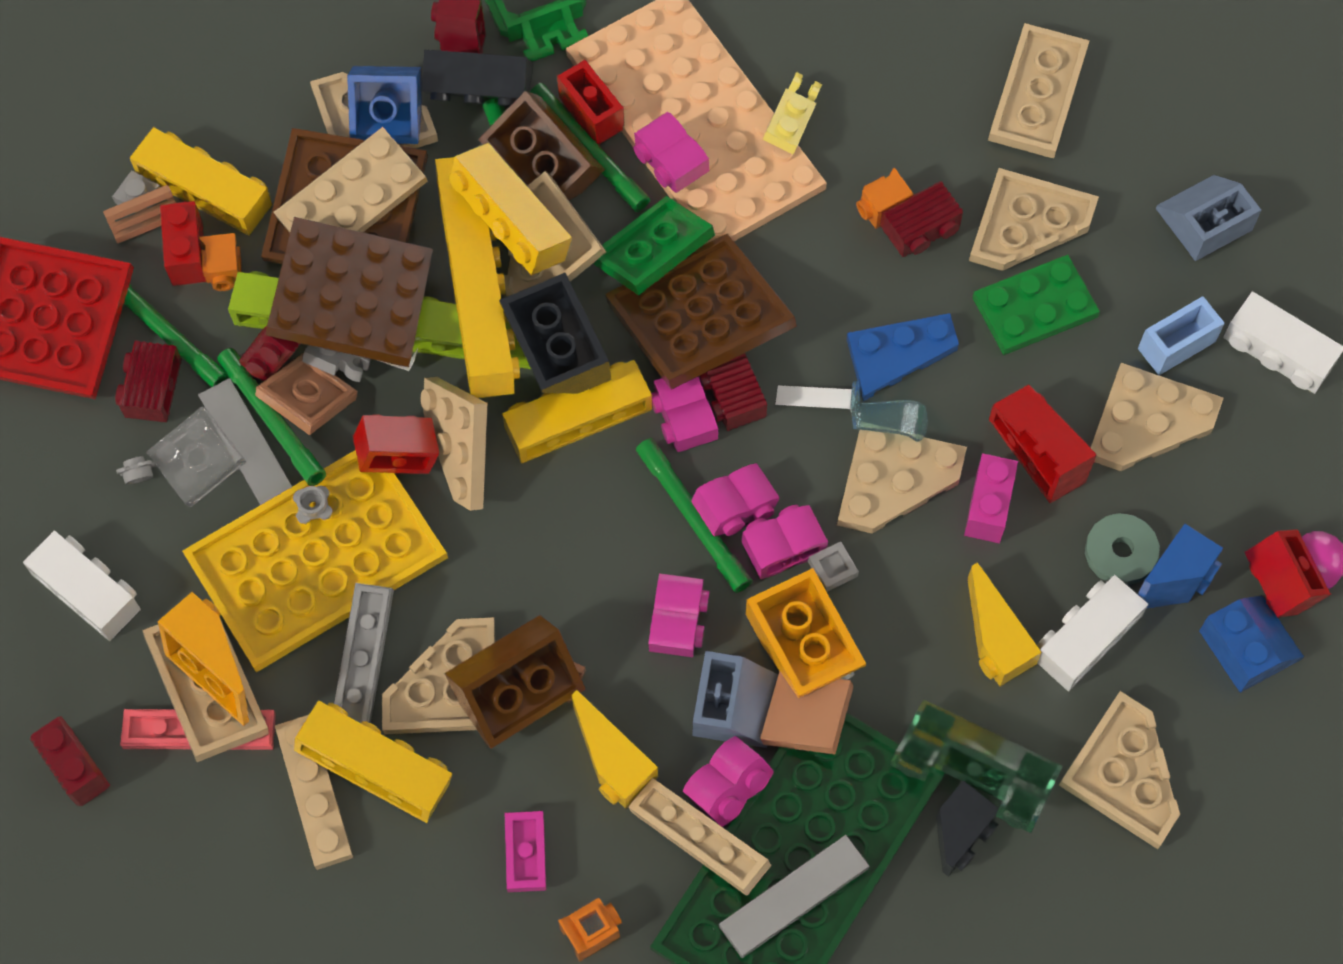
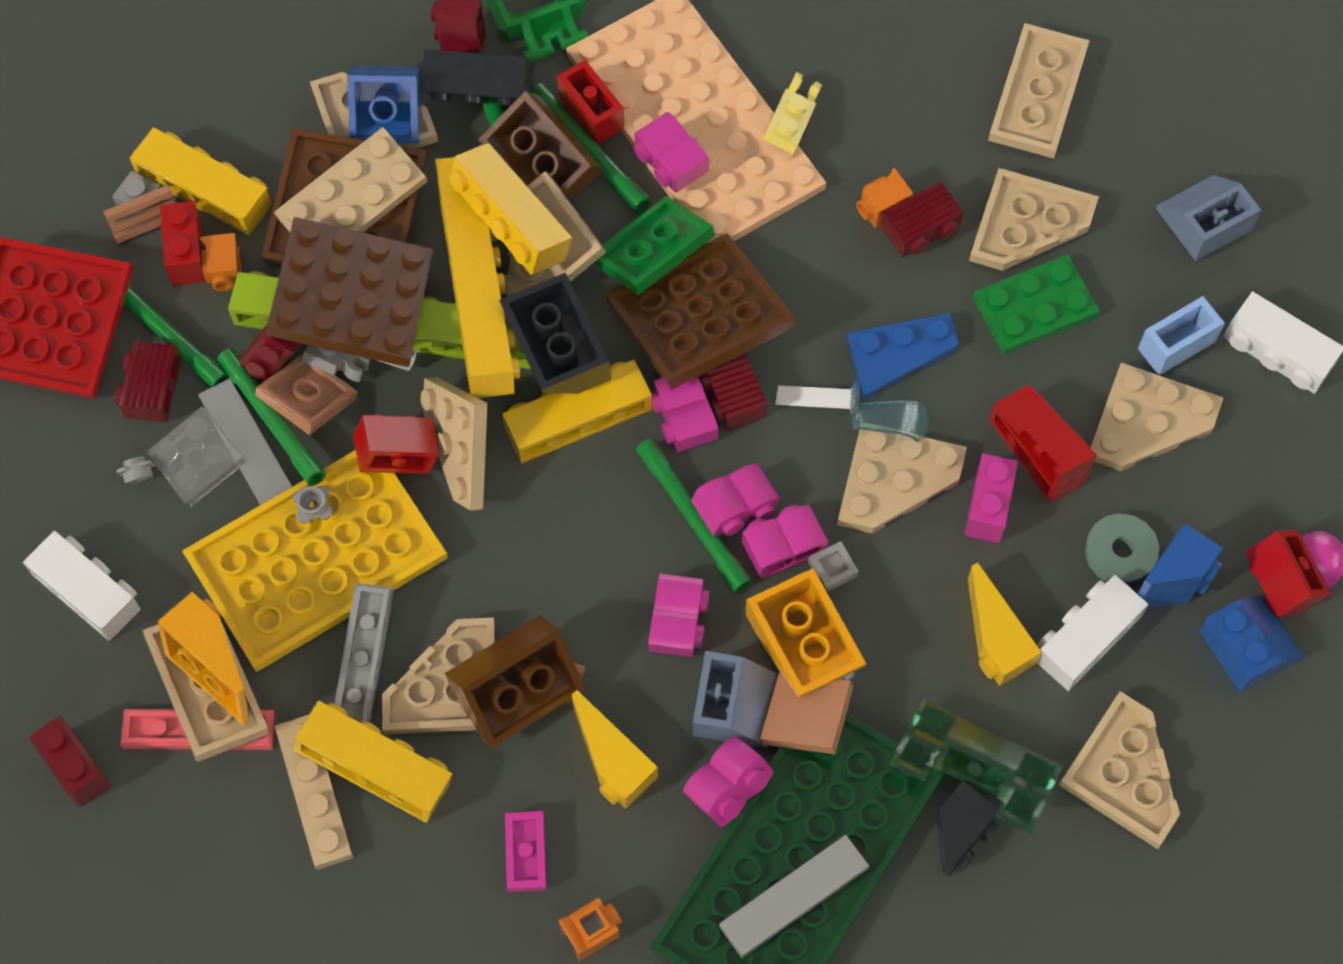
tan plate [629,778,771,896] -> none

